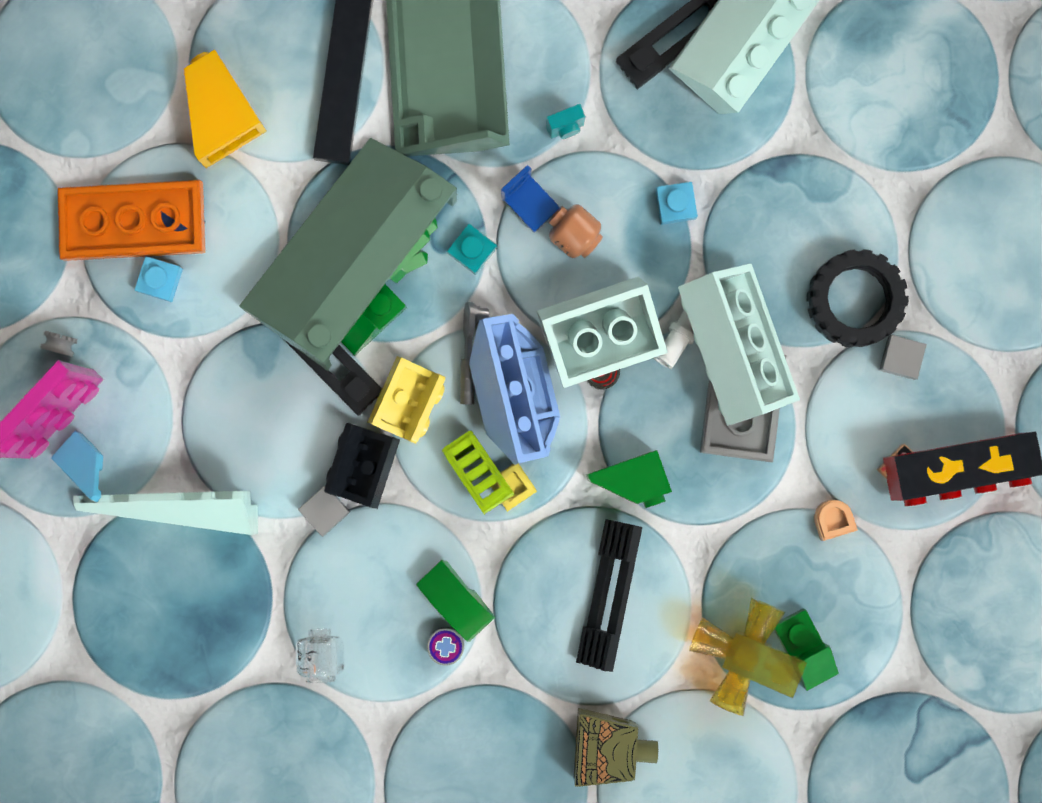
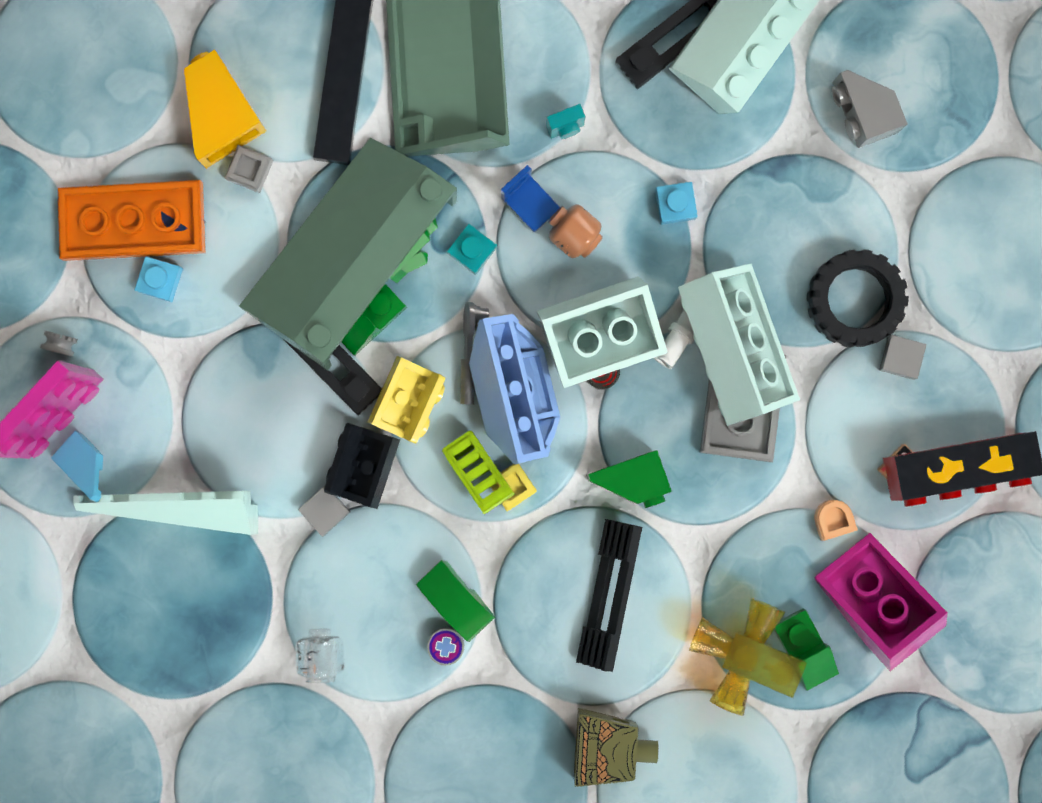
none -> light grey tile [225,145,273,193]
none -> dark pink slope [814,533,948,671]
none -> light grey slope [832,70,908,148]

